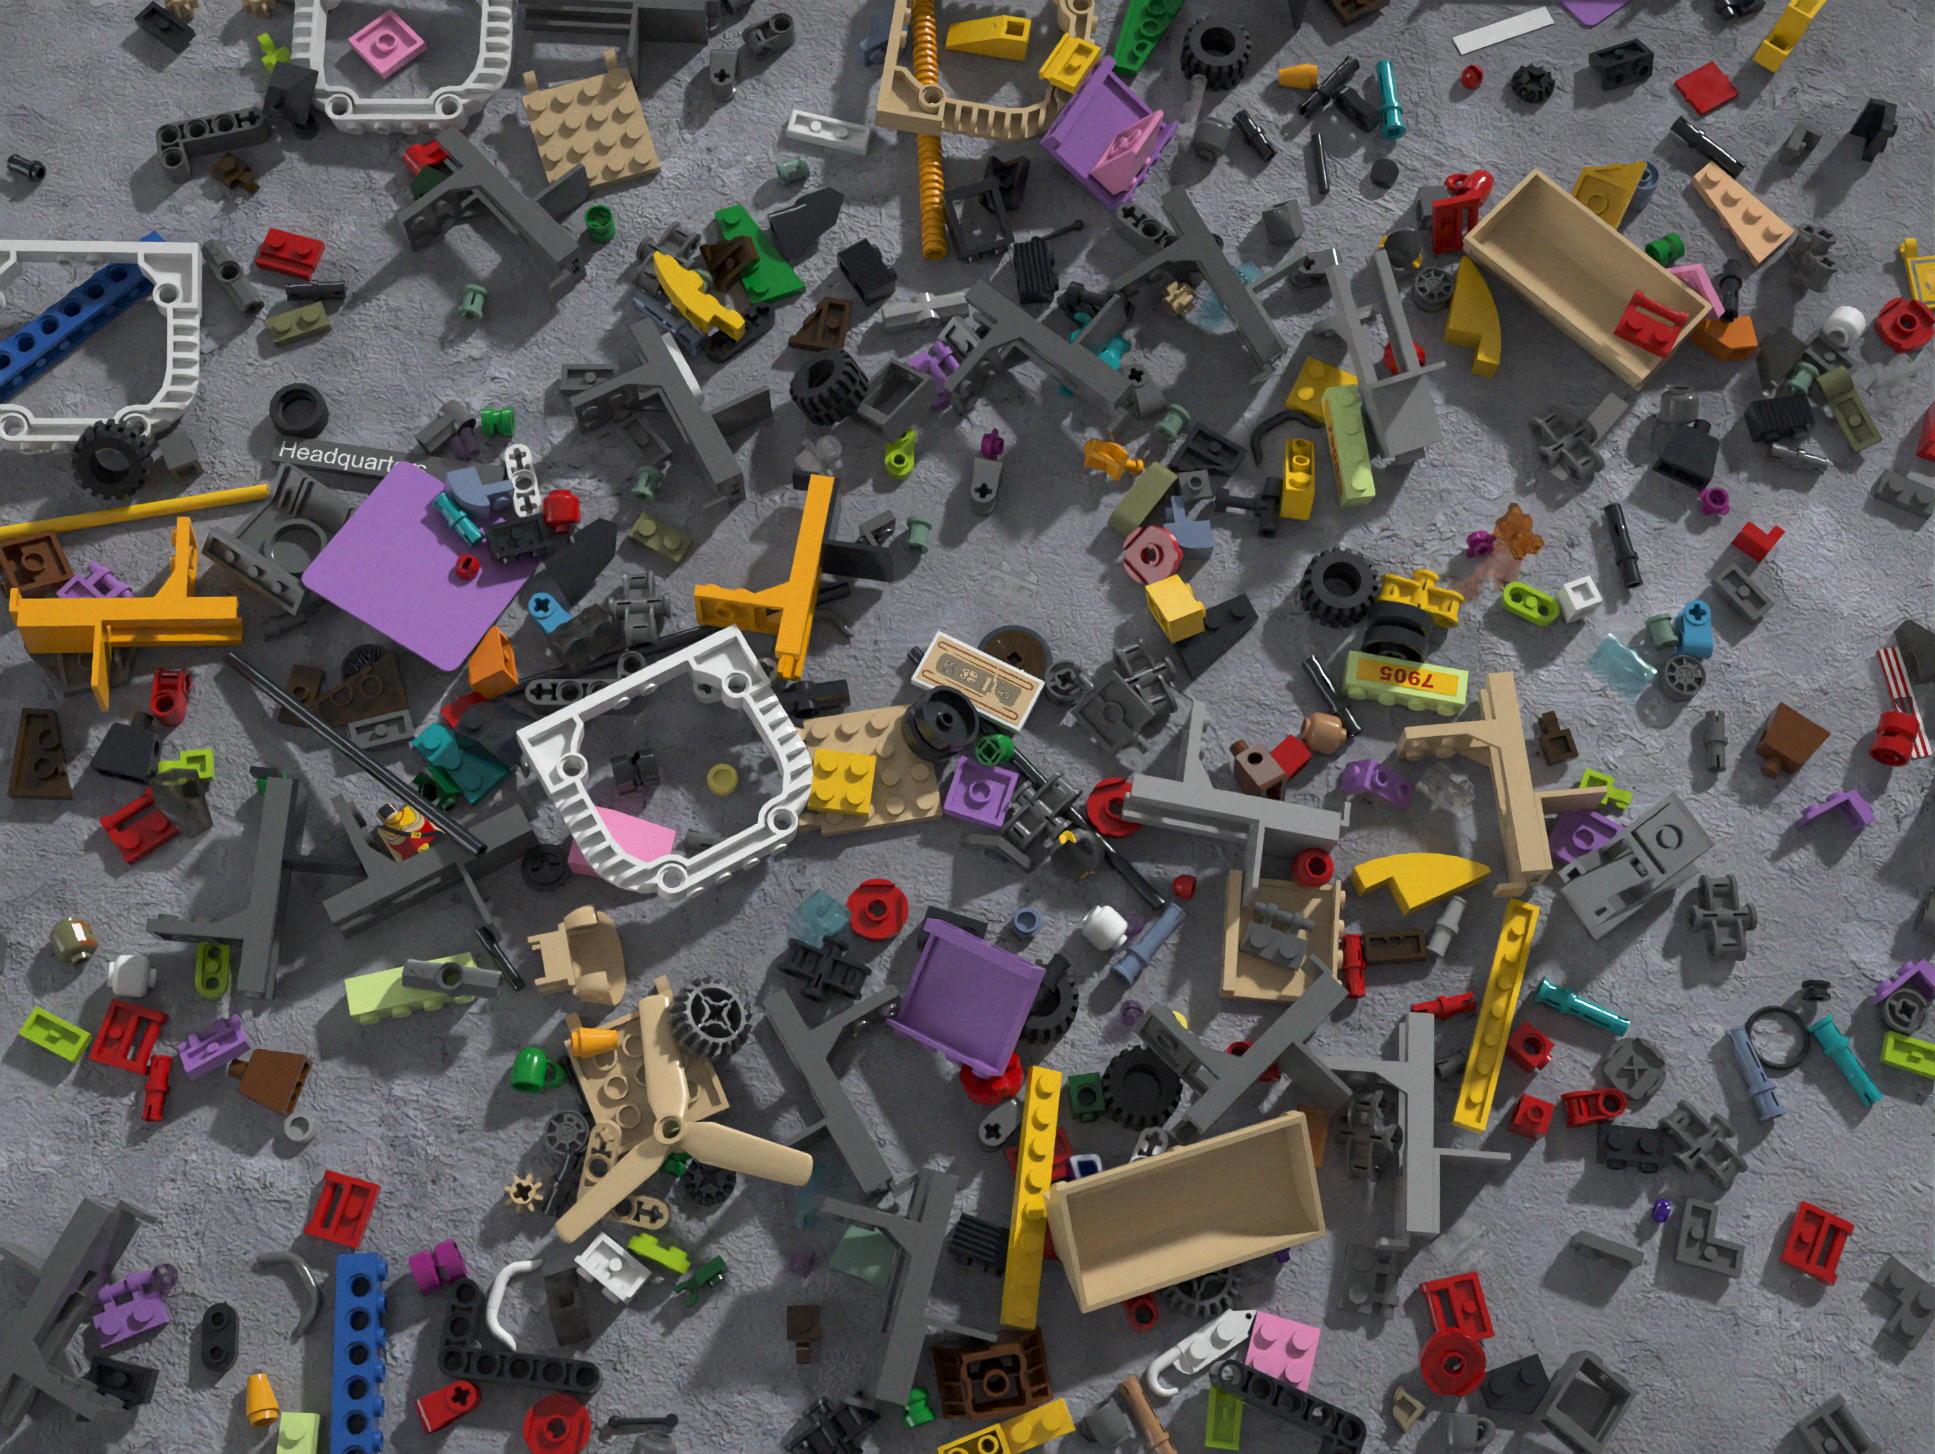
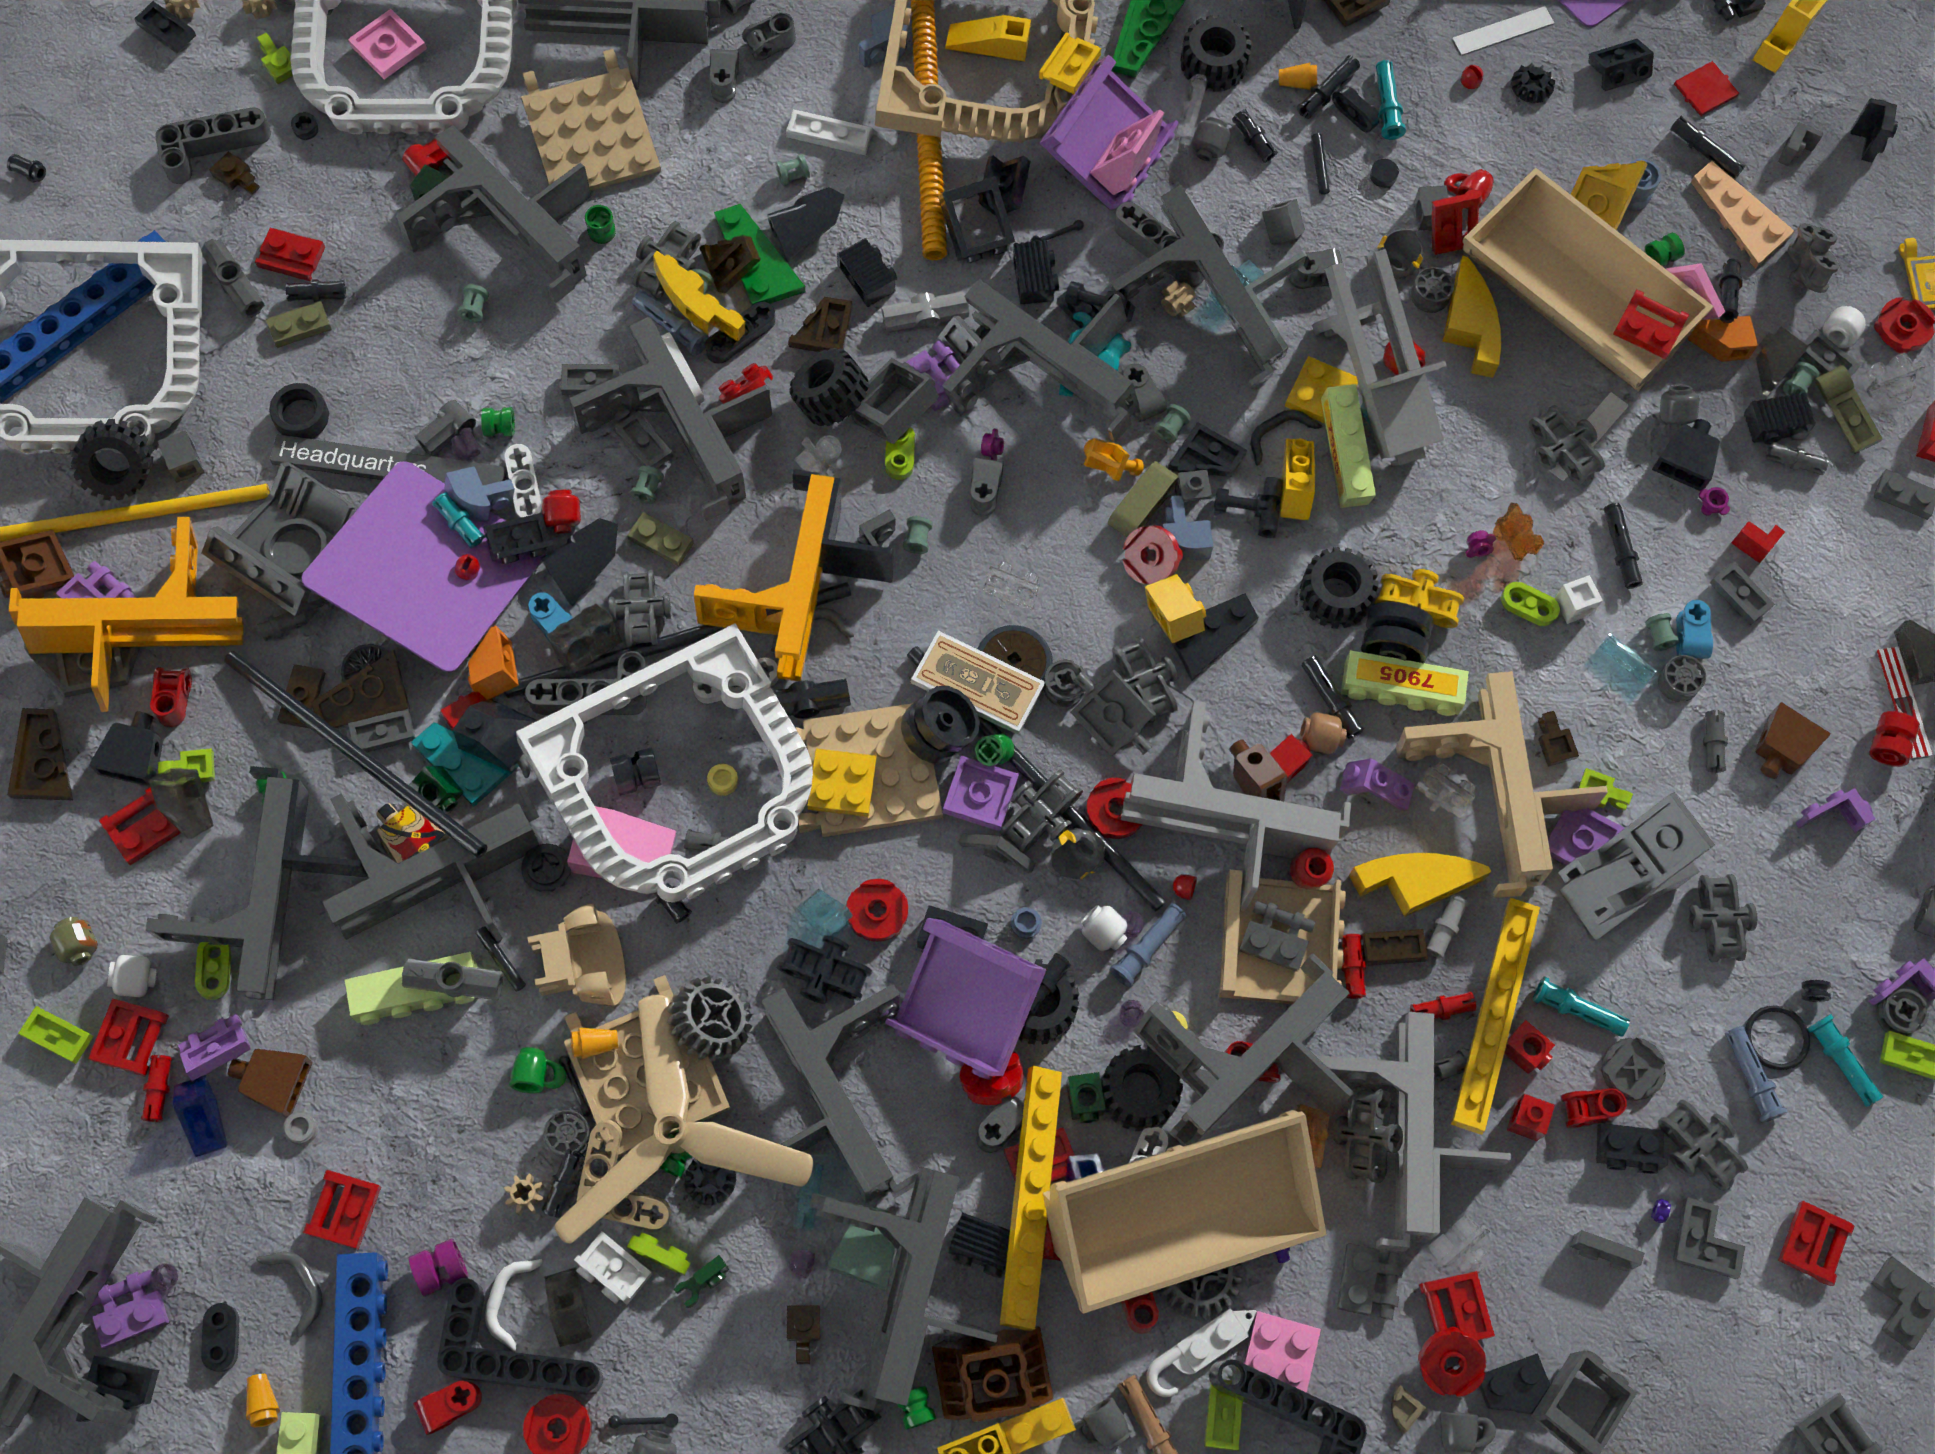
black slope [262,61,319,126] -> none
none -> clear blue slope [173,1075,227,1157]
none -> black pin [654,883,692,924]
none -> red plate [718,363,773,404]

